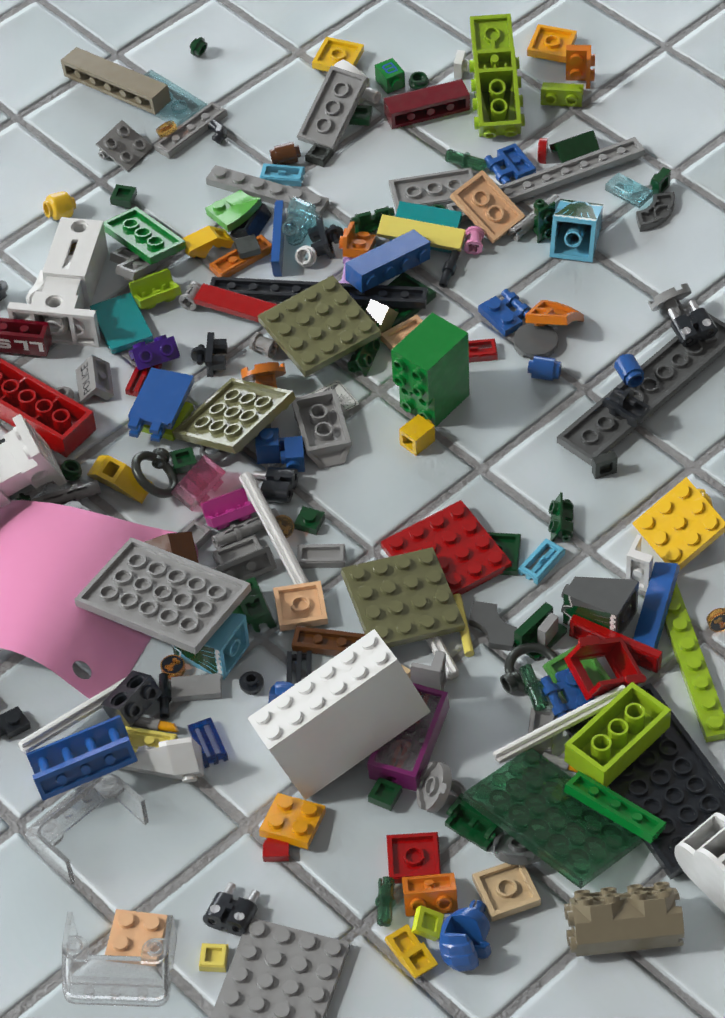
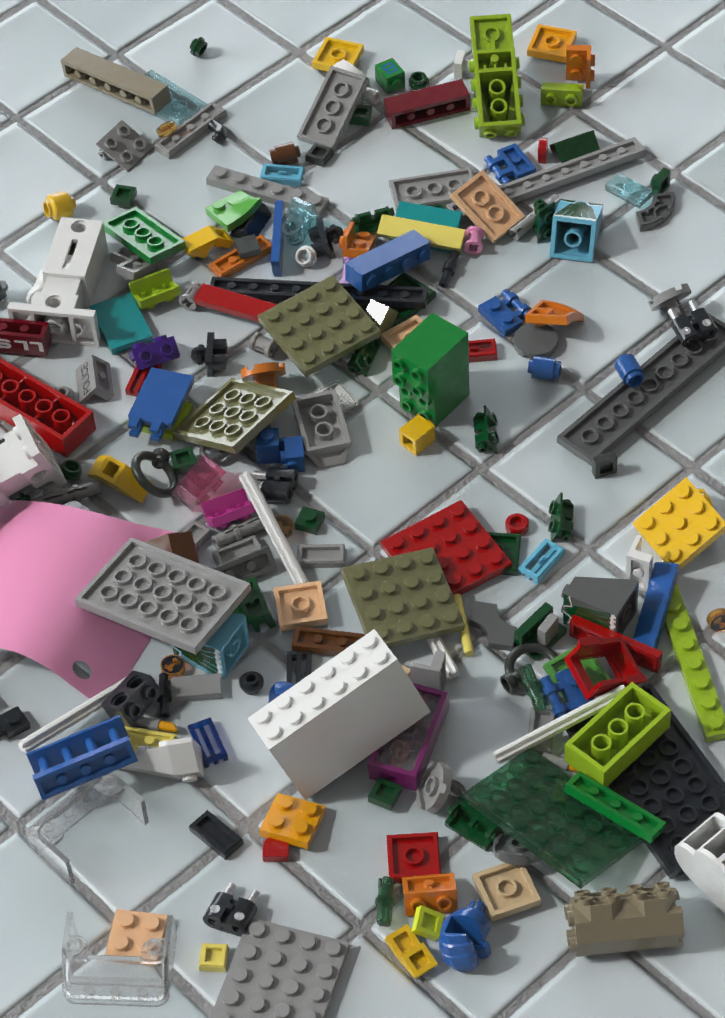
clear green axle [445,149,487,171] -> none
black hips [602,387,650,427] -> none
none -> black tile [189,810,244,860]
none -> dark green hinge [473,405,499,454]
none -> red tile [505,513,529,536]

